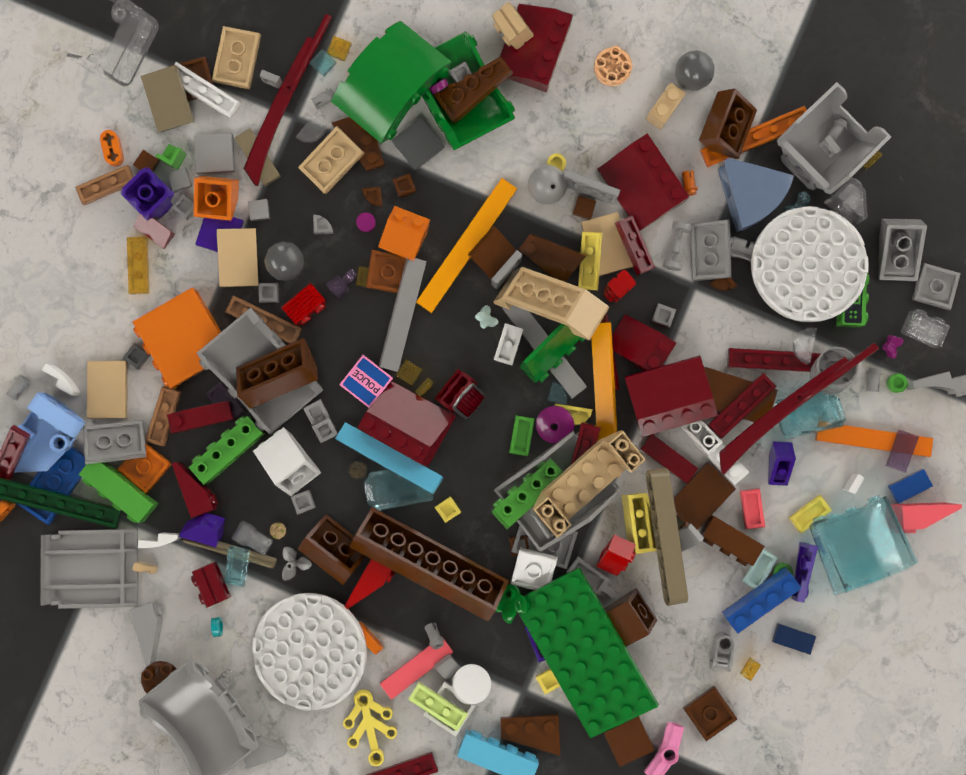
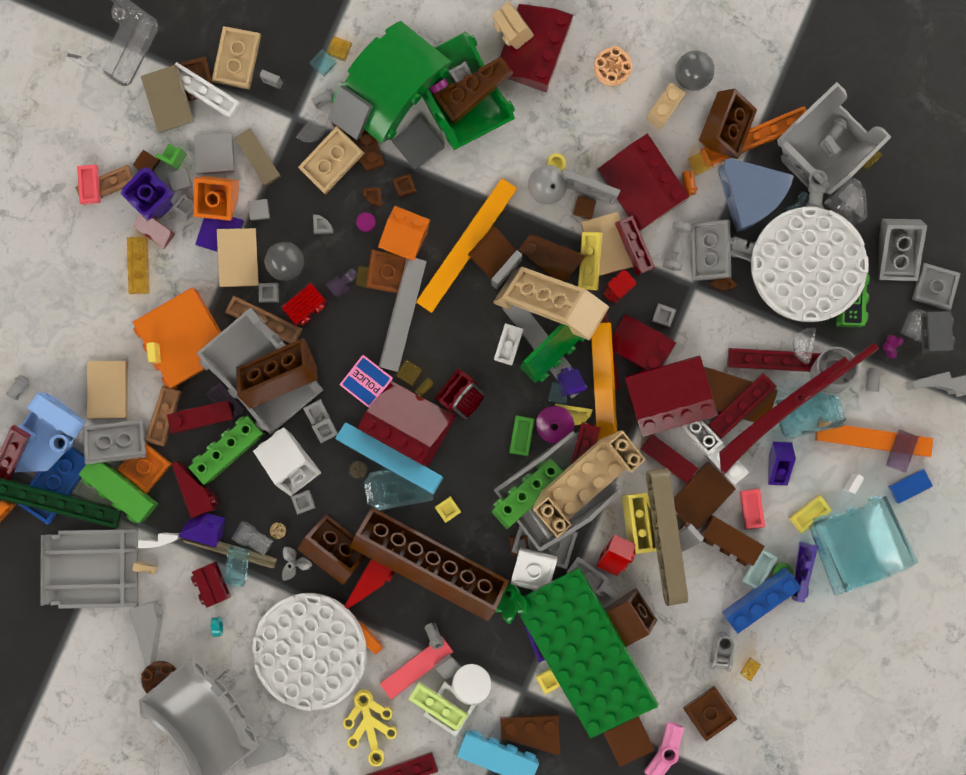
white slope [42,364,80,396] -> none
orange beam [100,130,124,167] -> none
dark grey tile [123,343,151,370] -> none
dark red piece [243,14,332,186] -> none
light aqua piece [475,305,498,329] -> none
dark blue tile [772,623,816,655] -> none
bright green tile [886,373,908,393] -> none
coral slope [888,502,962,533] -> none
none -> coral tile [77,164,101,205]
none -> light yellow tile [146,342,161,364]
none -> tile [328,85,373,140]
none -> dark purple slope [557,367,587,397]
none -> clear yellow tile [688,150,714,176]
none -> light grey connector [806,170,827,209]
none -> dark grey brick [920,311,955,353]

